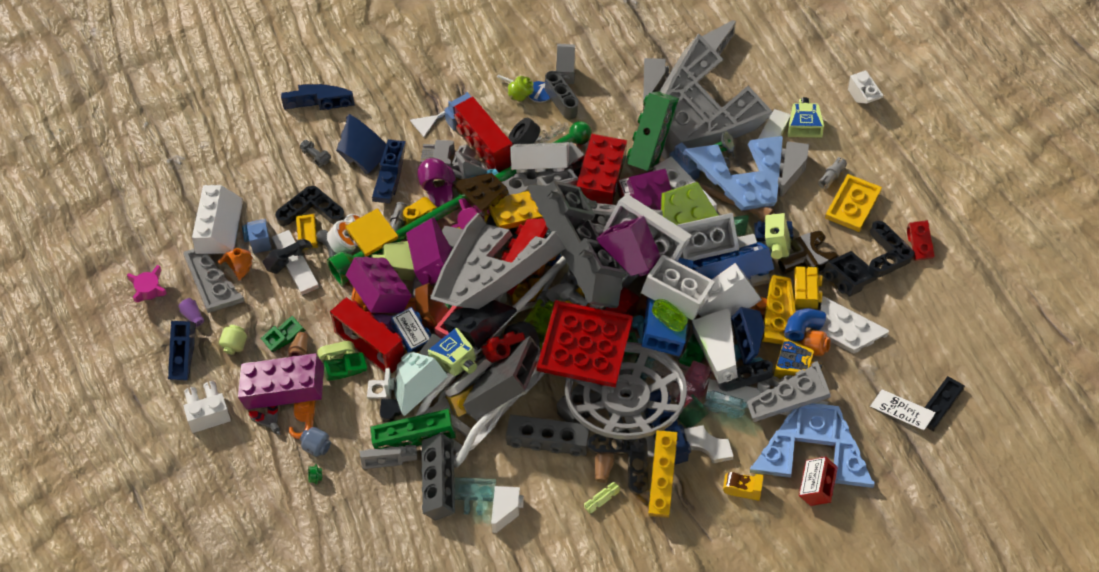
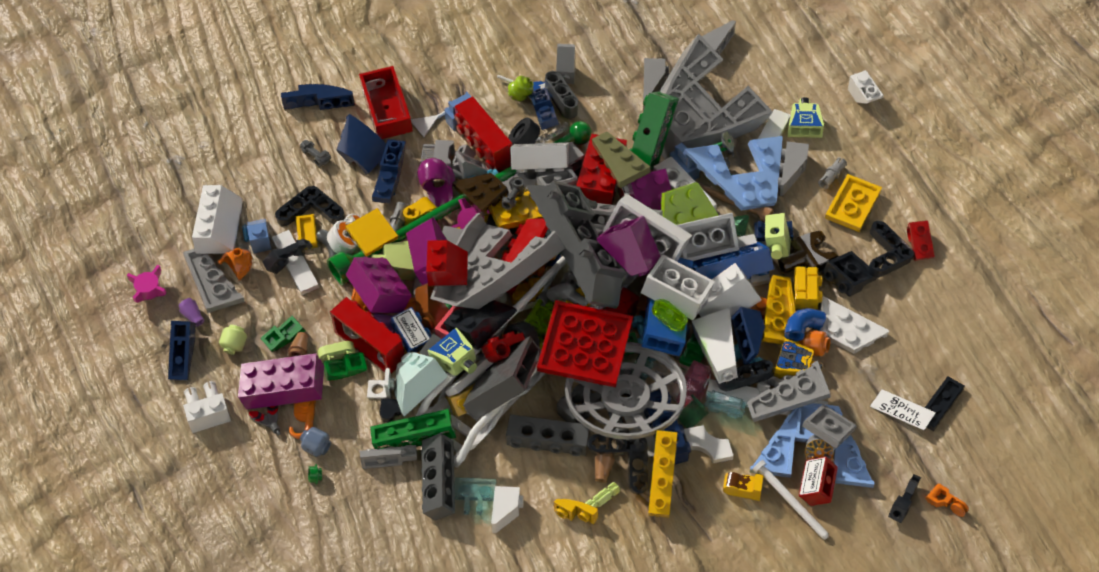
none -> red piece [359,66,413,139]
none -> red slope [426,240,468,286]
none -> dark grey bar [502,178,526,210]
none -> dark blue slope [530,88,559,130]
none -> yellow slope [554,499,598,524]
none -> olive wing [592,131,651,188]
none -> white bar [752,460,829,539]
none -> light grey tile [802,404,857,449]
none -> wheel [805,434,835,460]
none -> black piece [888,474,921,523]
none -> orange piece [925,483,969,517]

